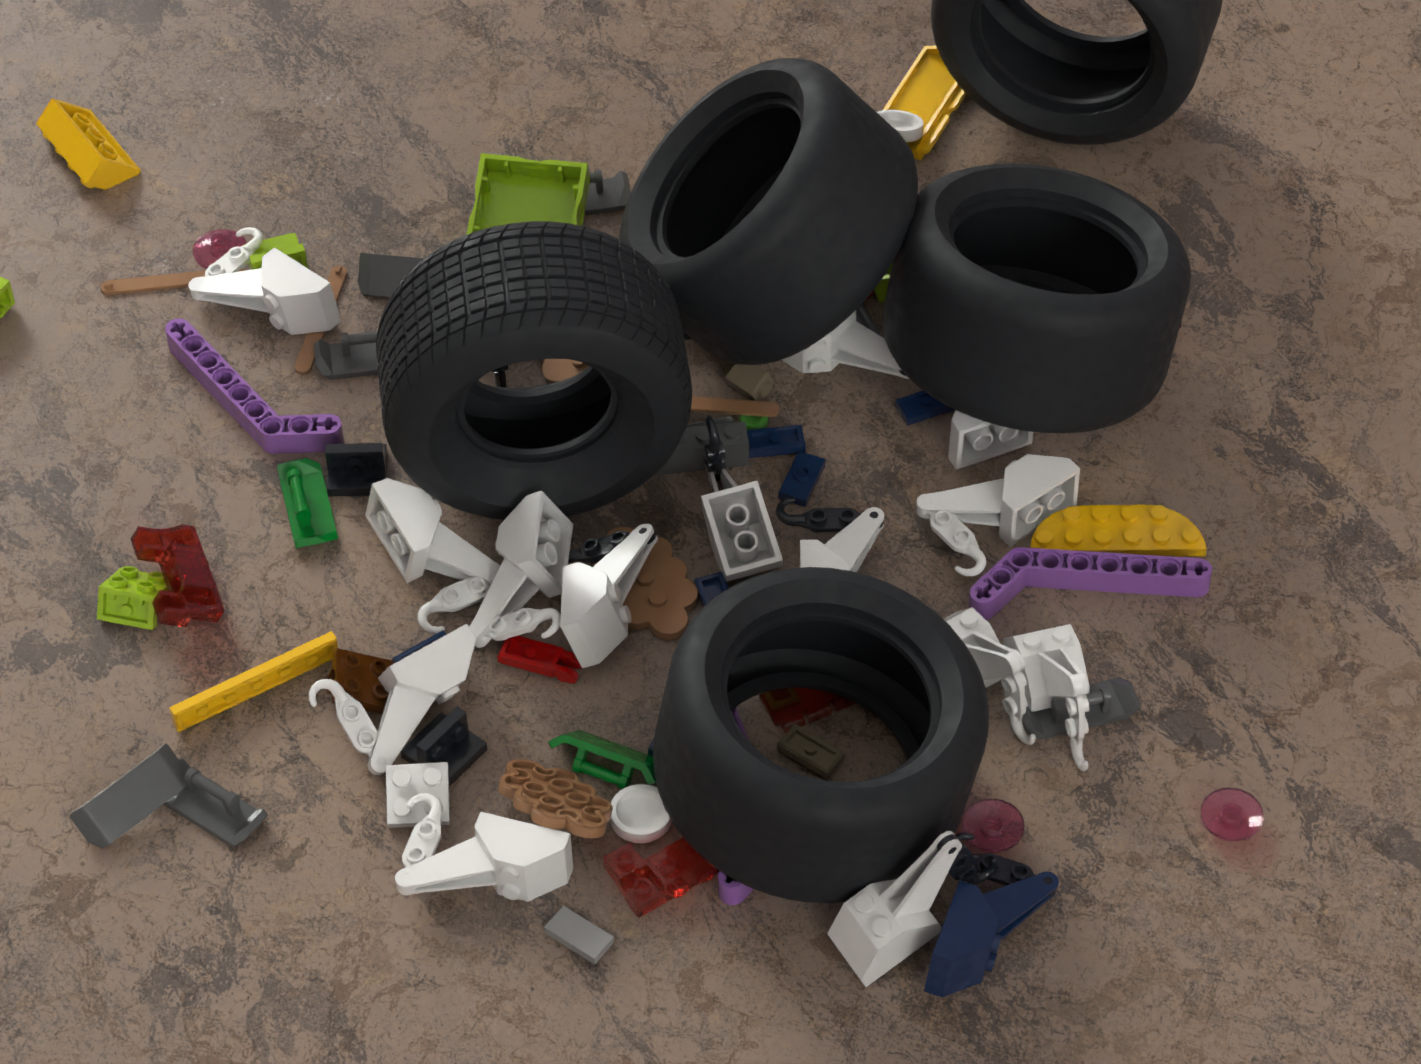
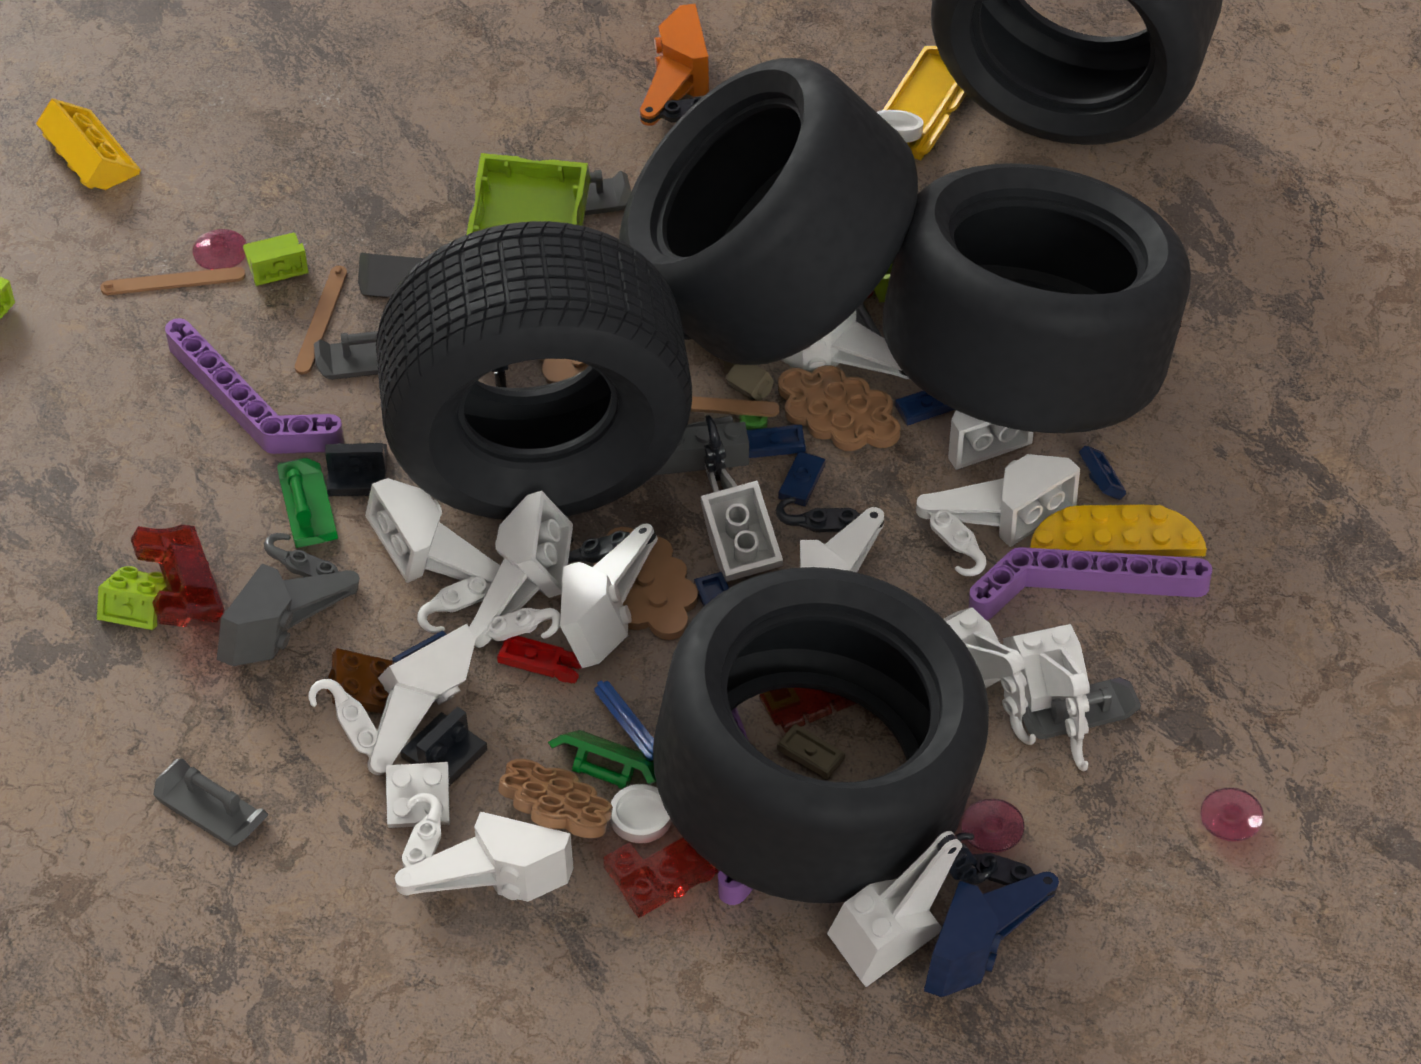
dark grey piece [70,744,187,849] -> none
yellow tile [169,631,338,732] -> none
white slope [188,227,342,335] -> none
light grey tile [544,905,614,965] -> none
none -> dark grey slope [216,533,360,666]
none -> blue axle [594,680,654,761]
none -> orange slope [640,4,709,126]
none -> medium nougat plate [778,365,900,451]
none -> dark blue plate [1079,445,1127,500]

